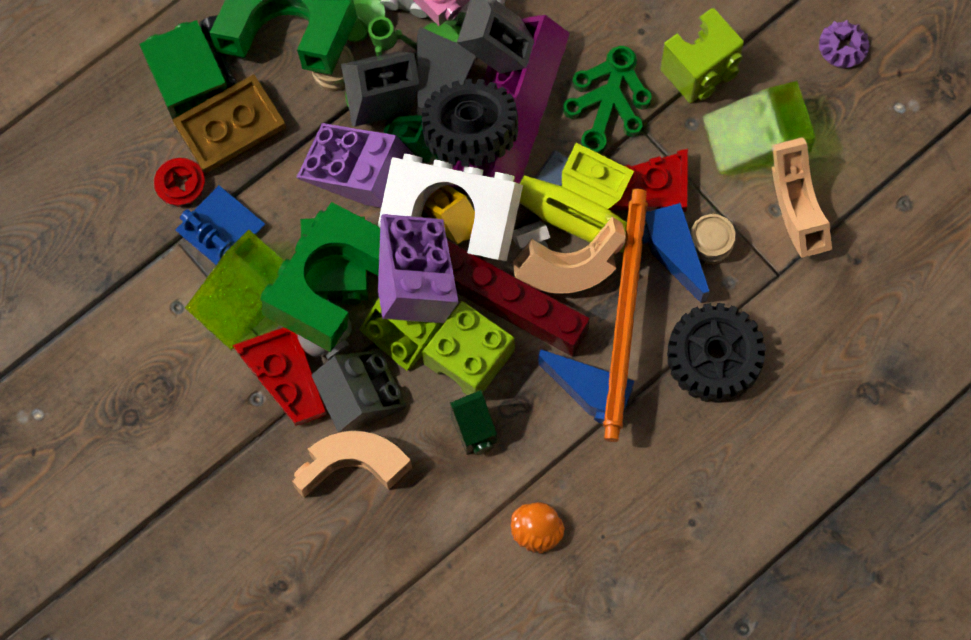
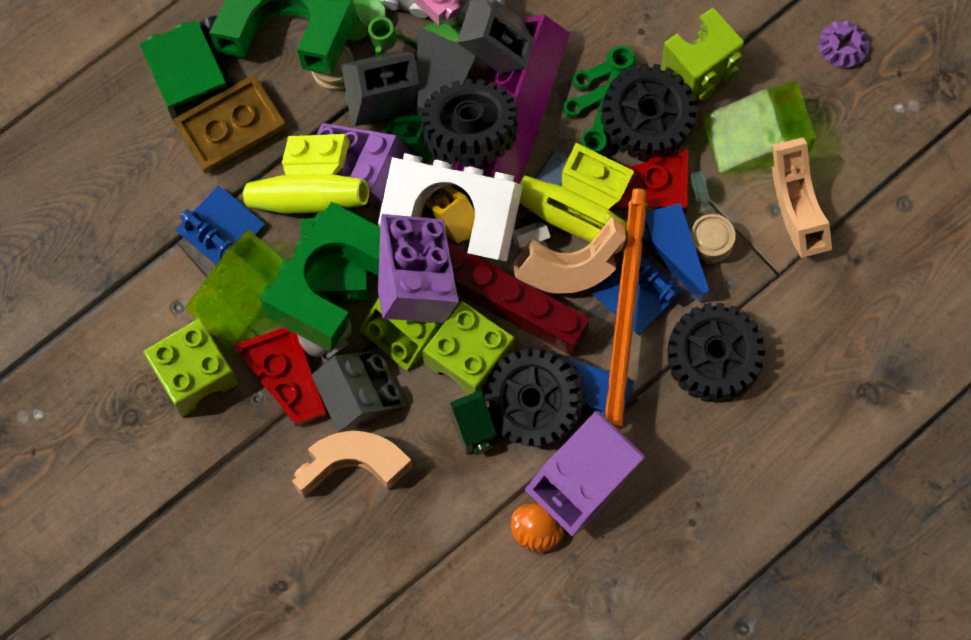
red gear [154,158,205,208] -> none
none -> lime piece [142,318,238,417]
none -> neon yellow plate [243,134,369,214]
none -> black wheel [485,348,586,446]
none -> medium lavender slope [525,411,645,536]
none -> blue hinge [591,254,682,336]
none -> black wheel [601,63,697,160]
none -> clear light blue tile [690,171,709,204]

